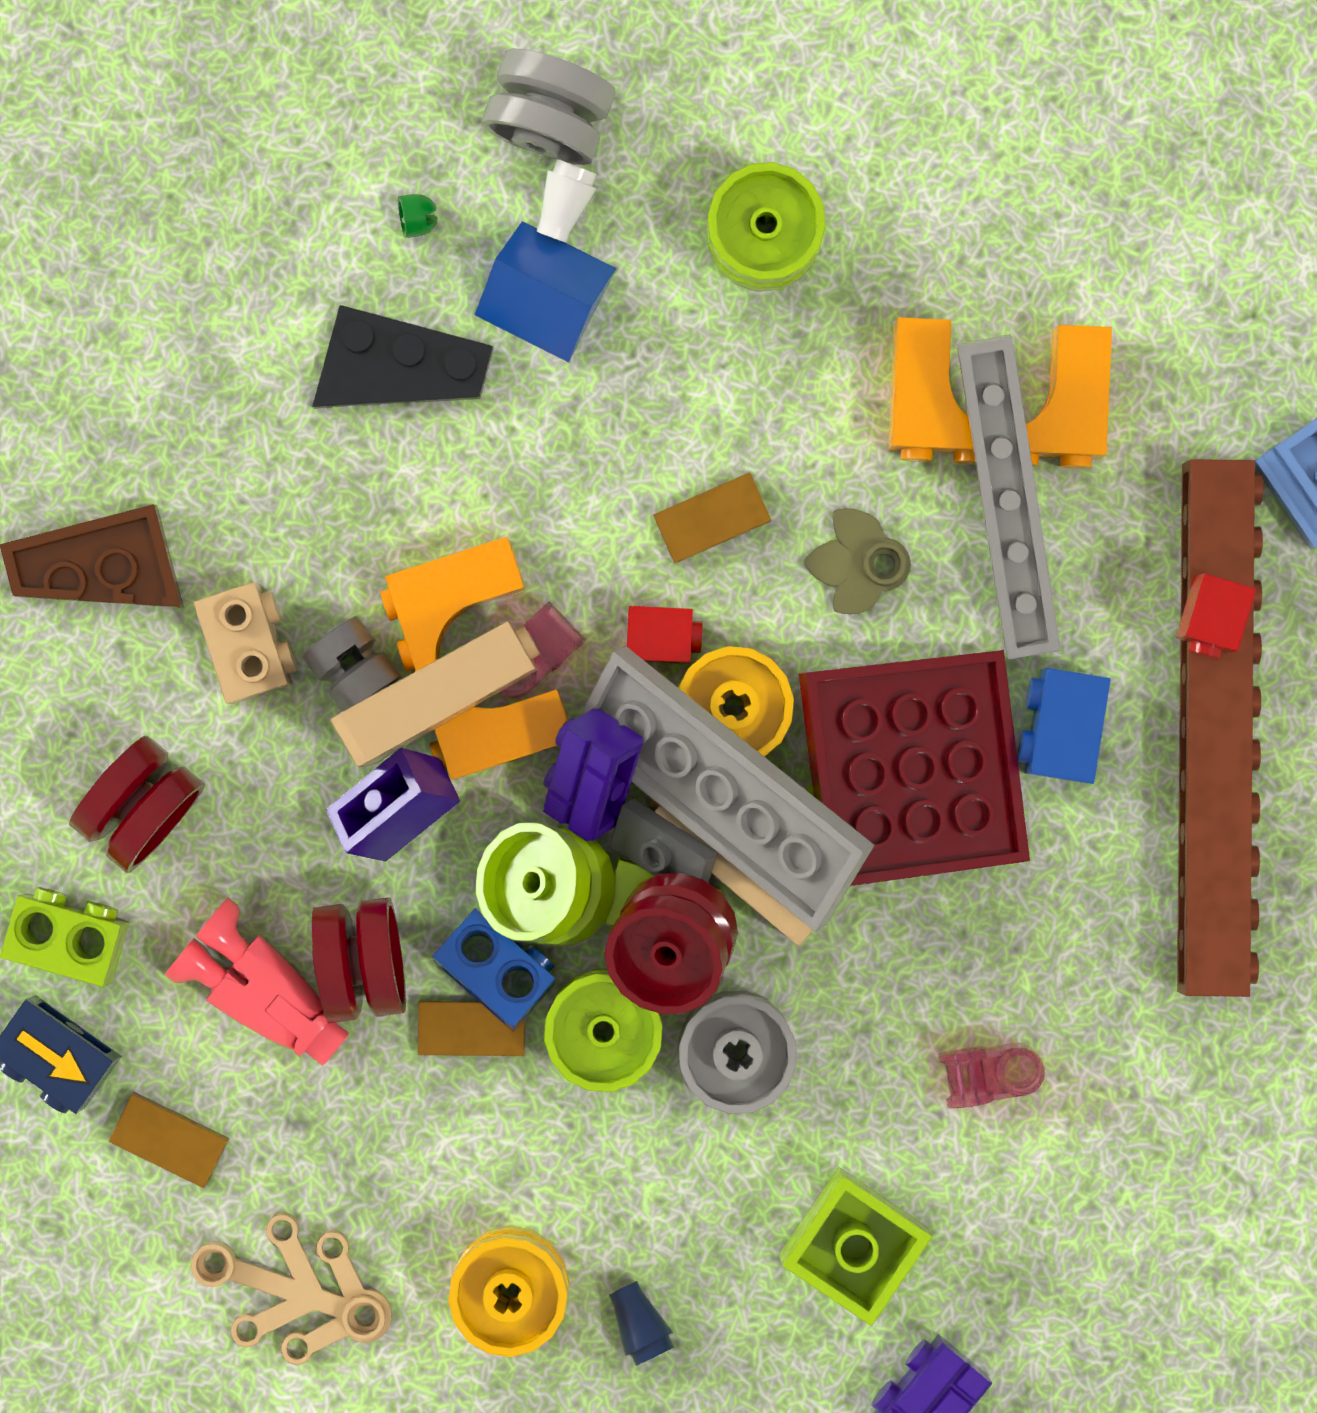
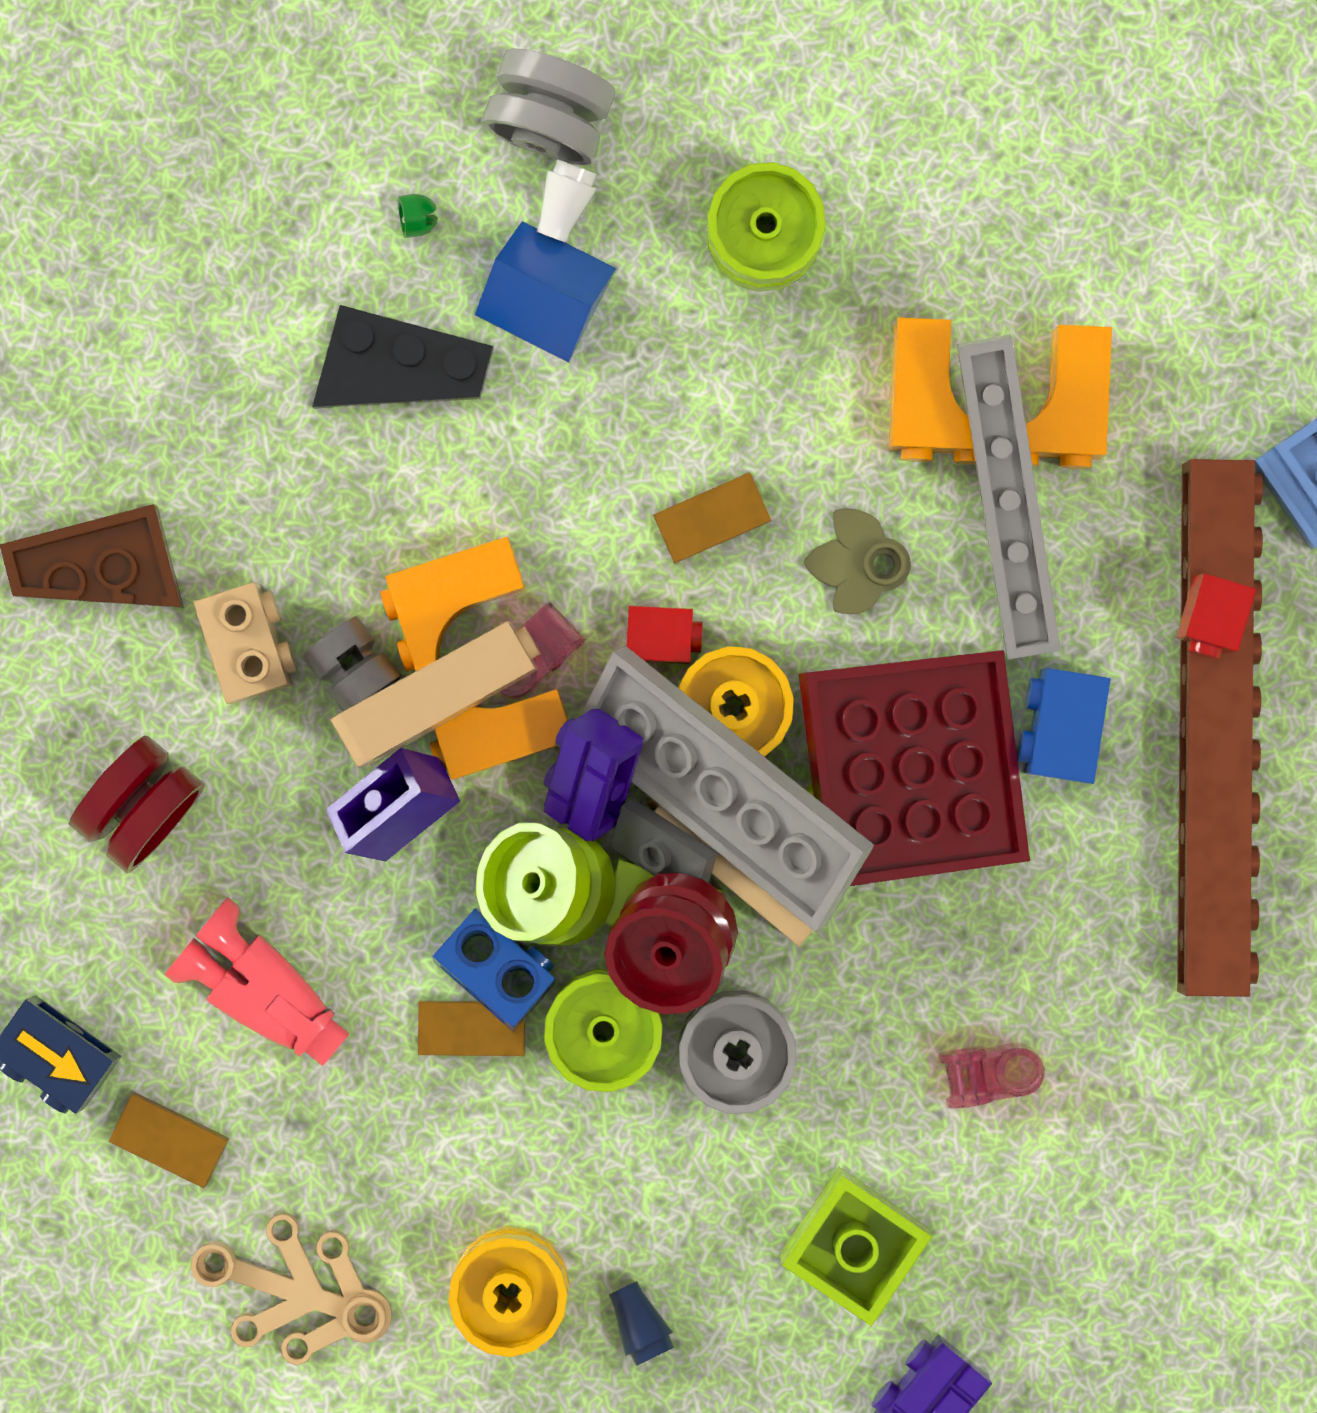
lime brick [0,887,129,987] -> none
dark red wheel [312,897,406,1024] -> none

